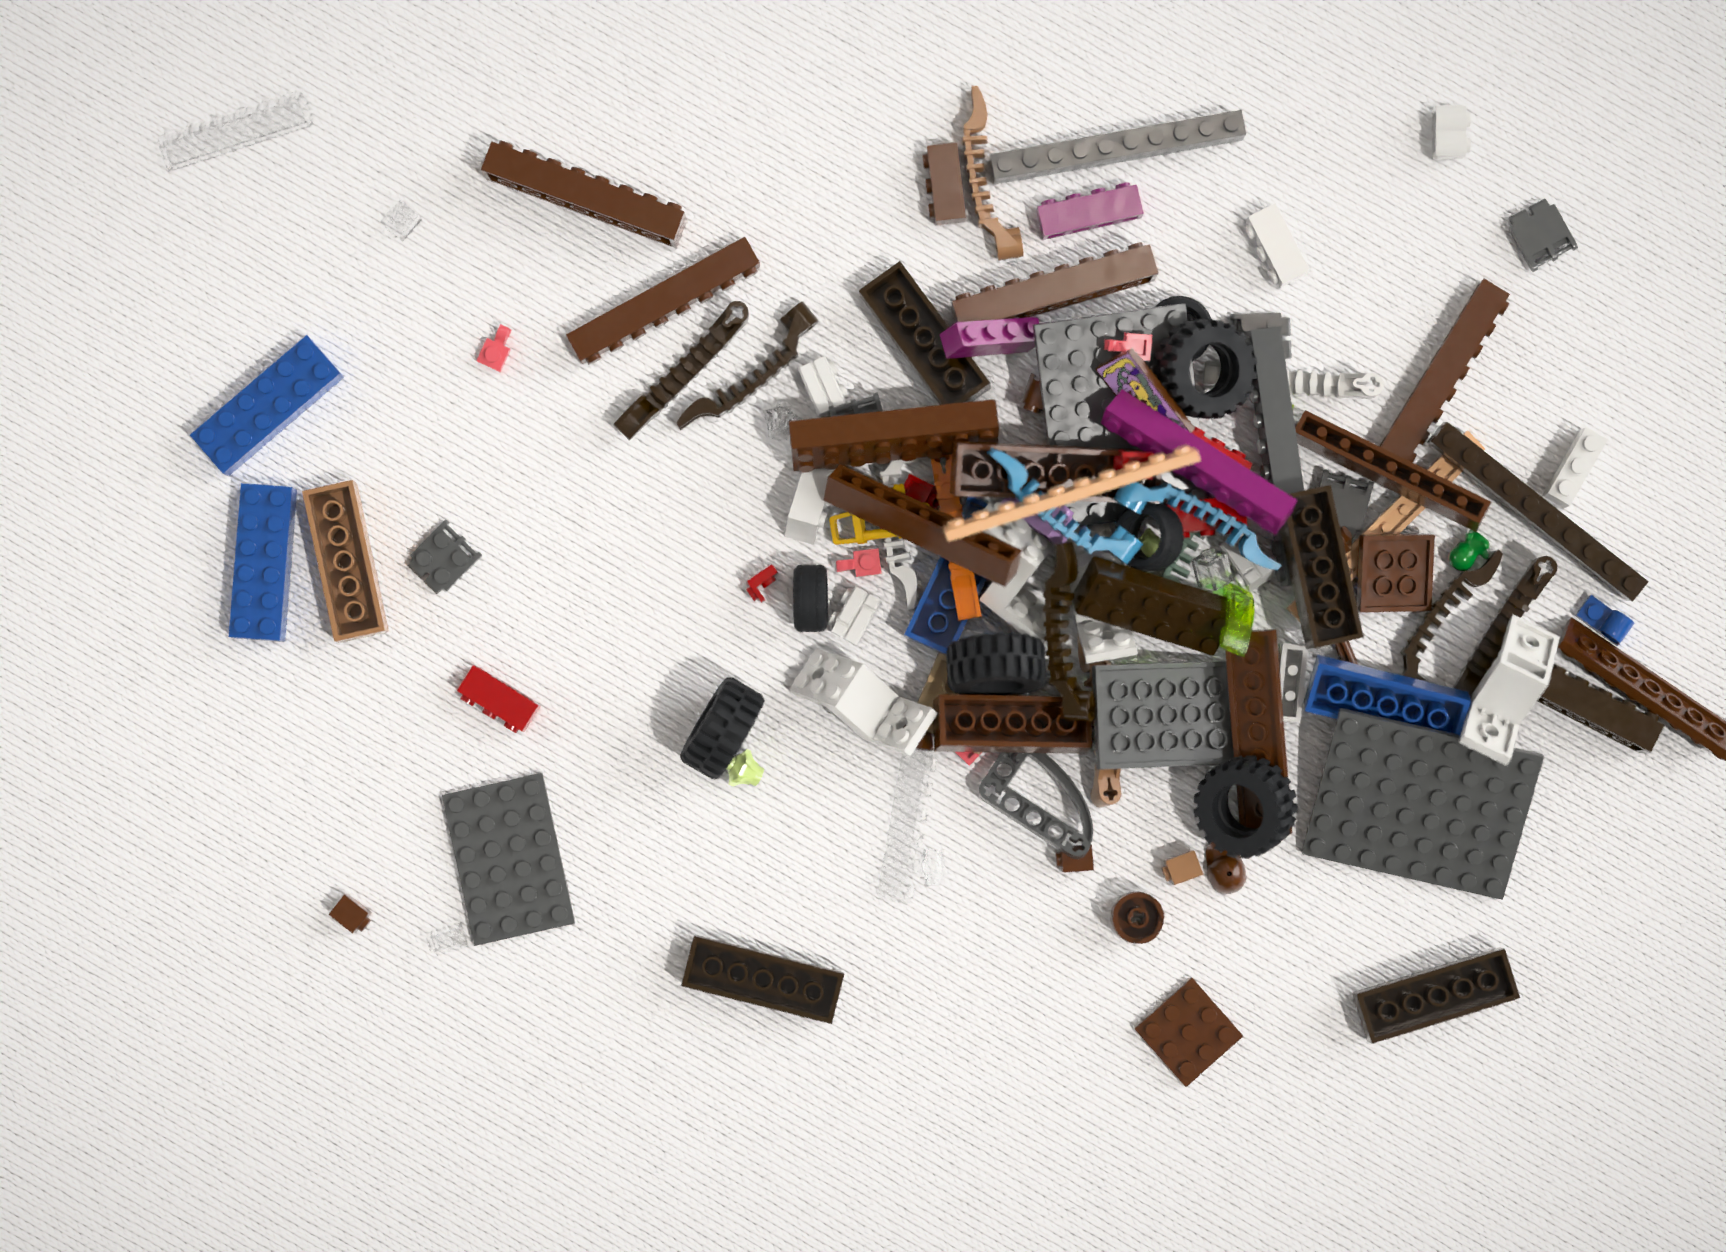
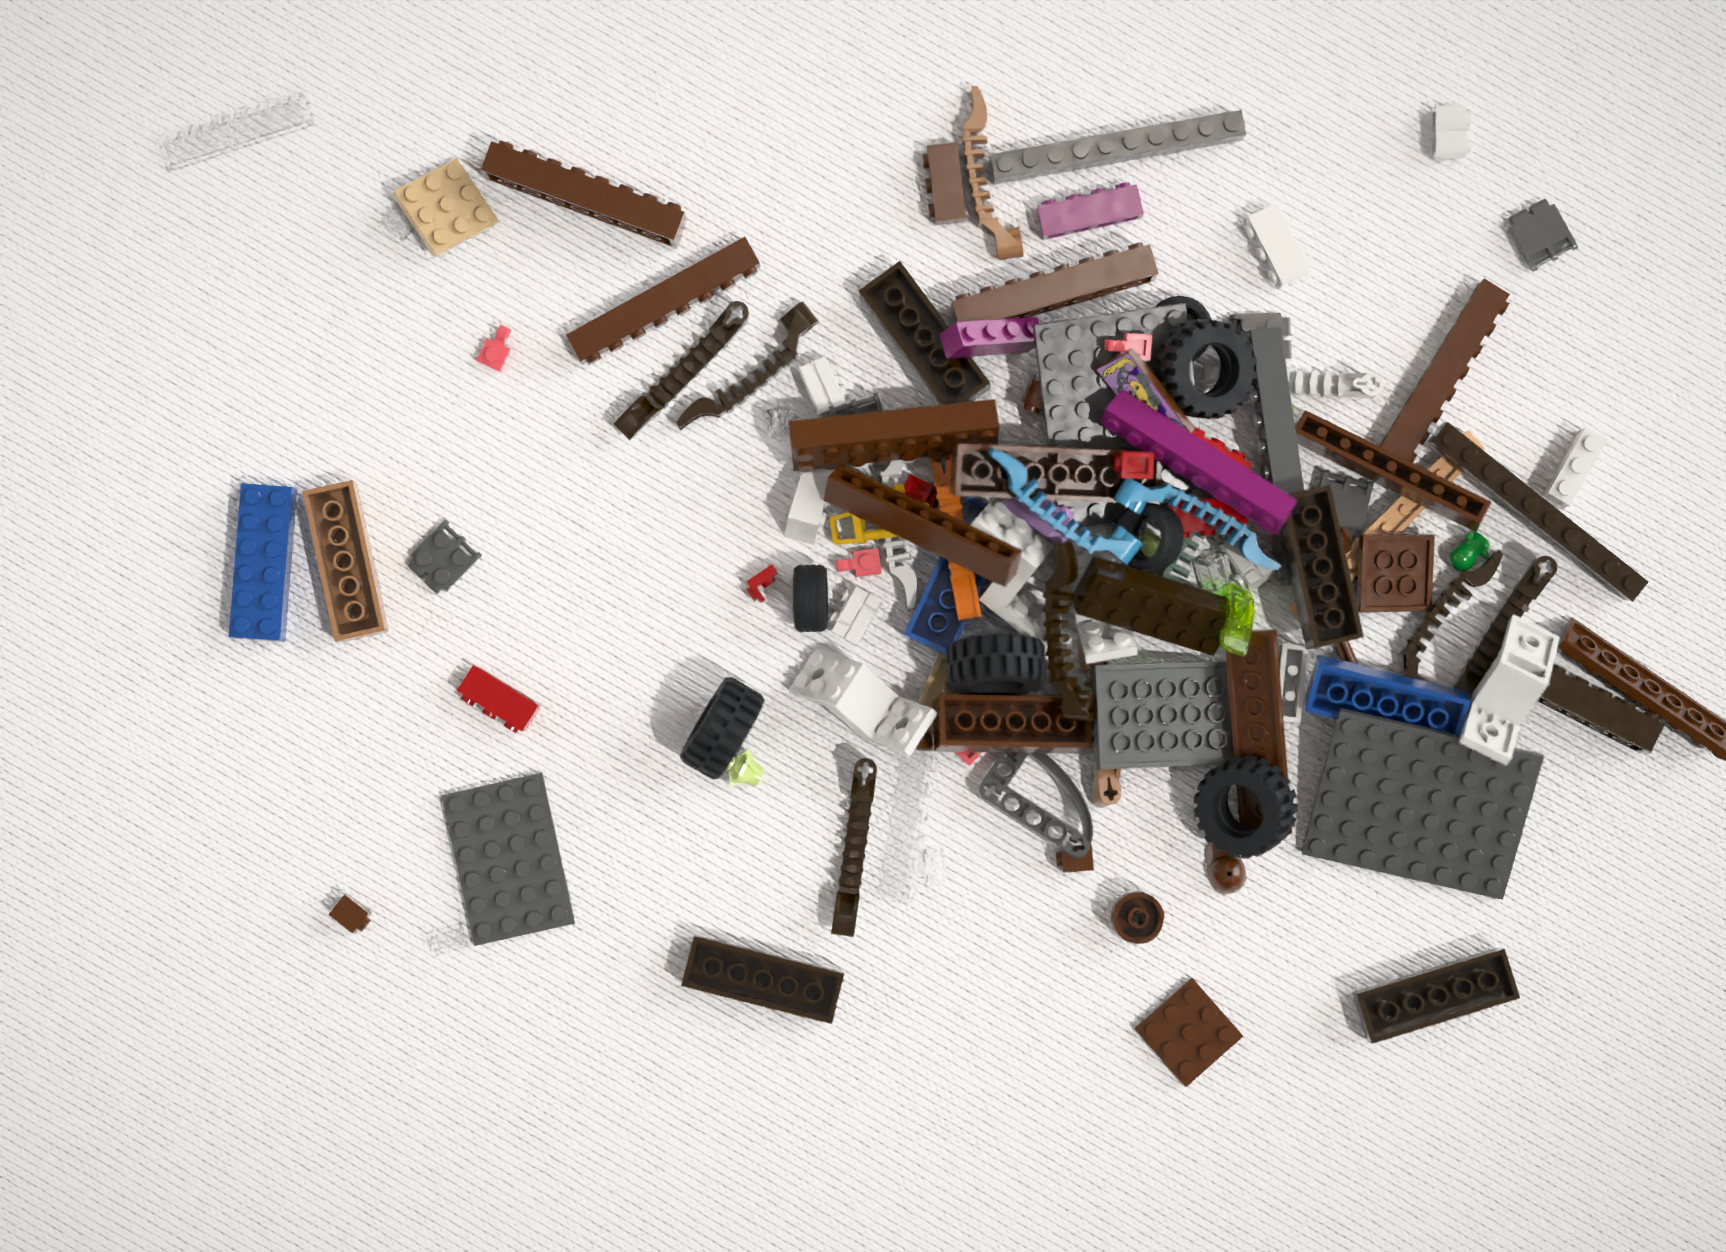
blue brick [190,335,345,477] -> none
light nougat plate [943,445,1200,542] -> none
medium nougat brick [1161,850,1204,885] -> none
blue plate [1575,595,1635,646] -> none
none -> tan plate [392,158,499,258]
none -> dark brown piece [831,758,877,938]

